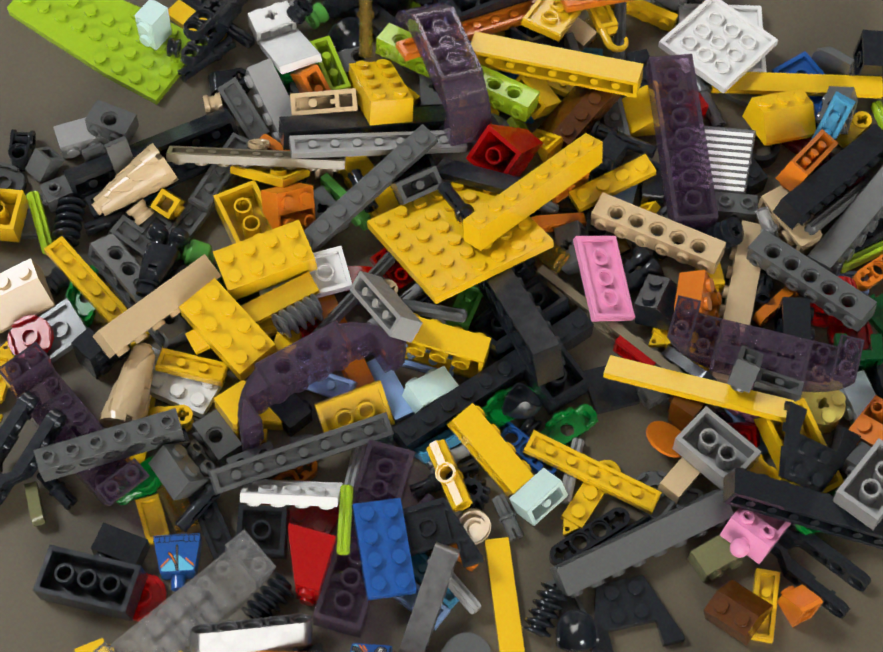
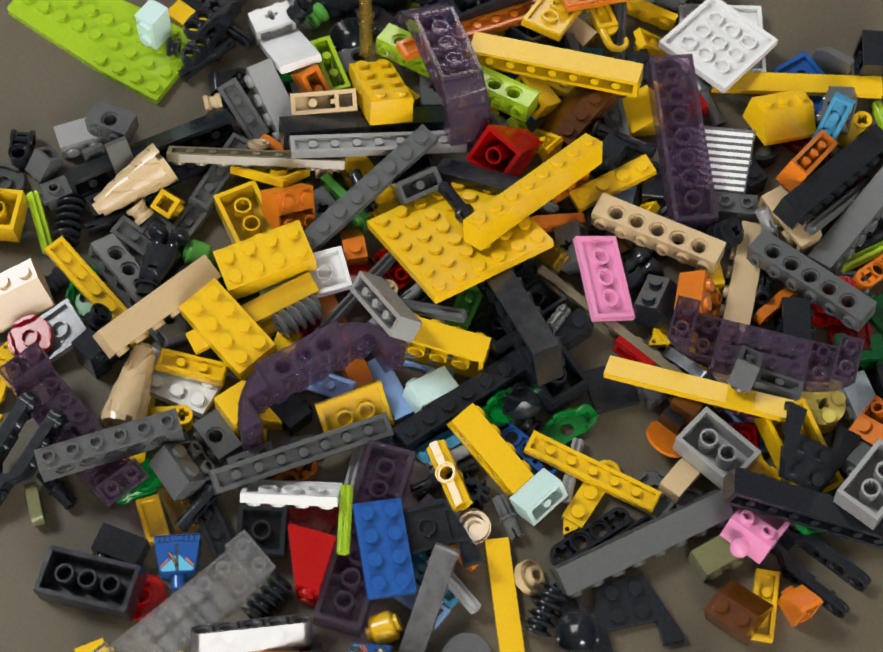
none -> black wheel [83,303,112,332]
none -> orange slope [339,228,368,266]
none -> yellow head [365,610,403,645]
none -> tan plate [514,559,545,596]
none -> dark grey axle [548,304,571,334]
none -> yellow slope [633,27,670,61]
none -> black tile [658,407,686,435]

